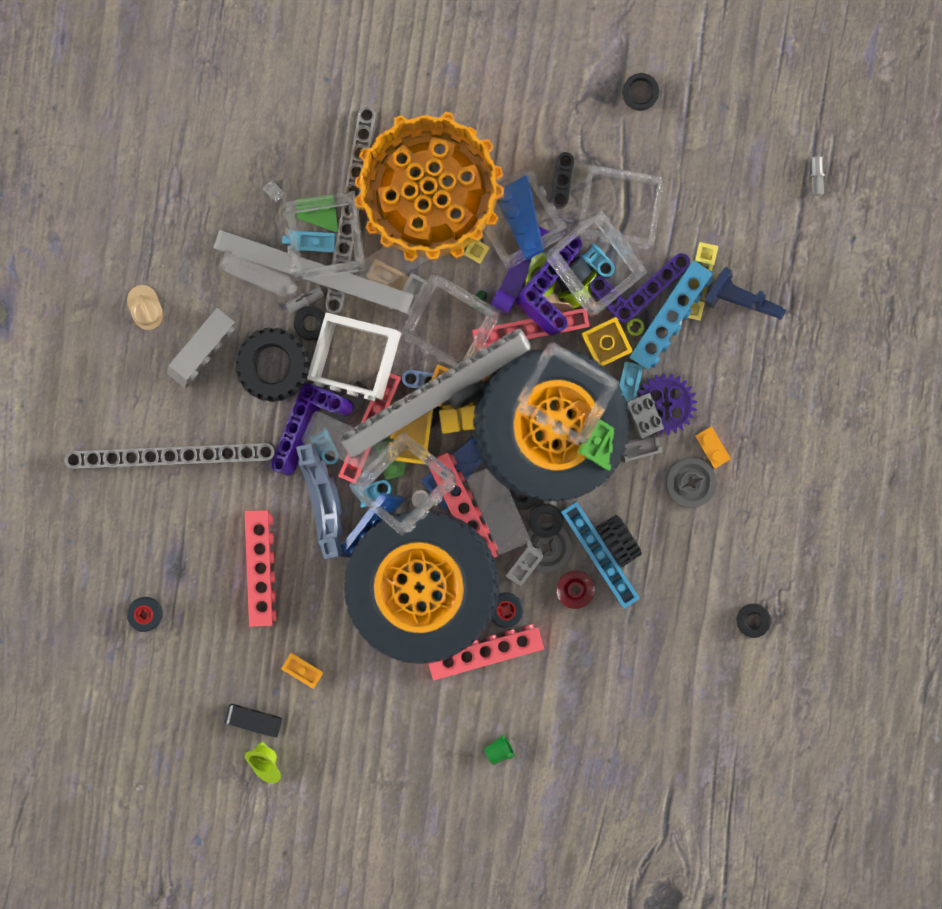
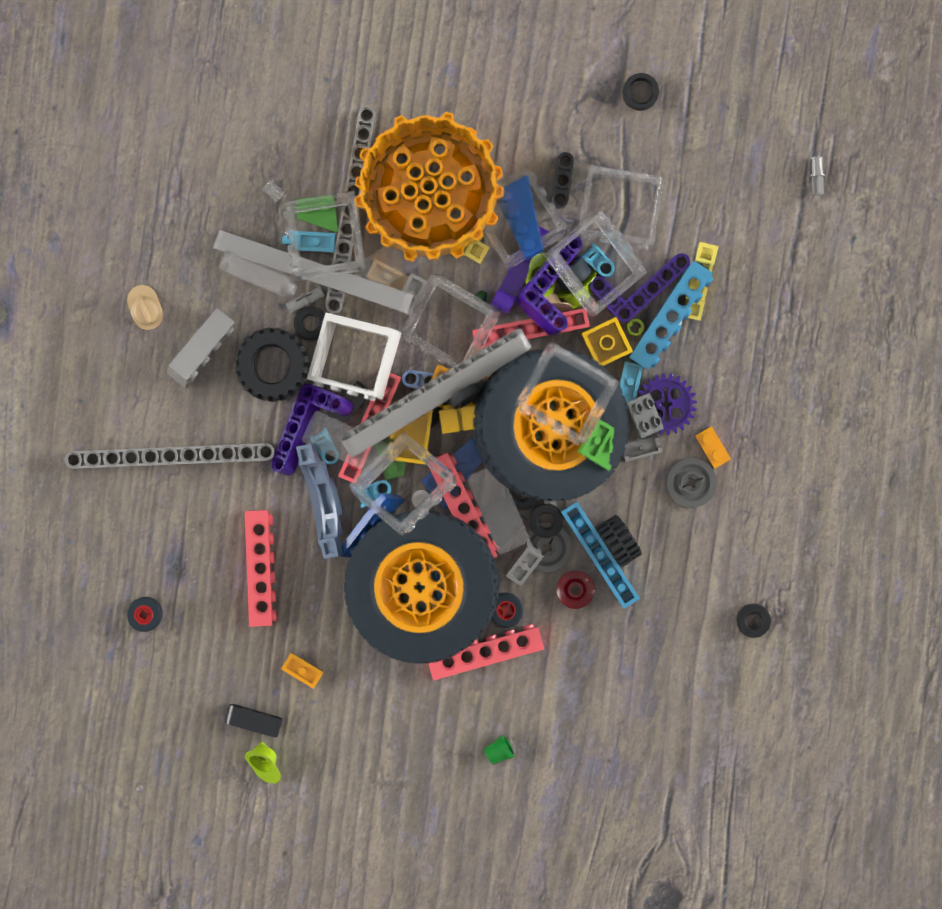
dark blue piece [705,267,787,320] -> none

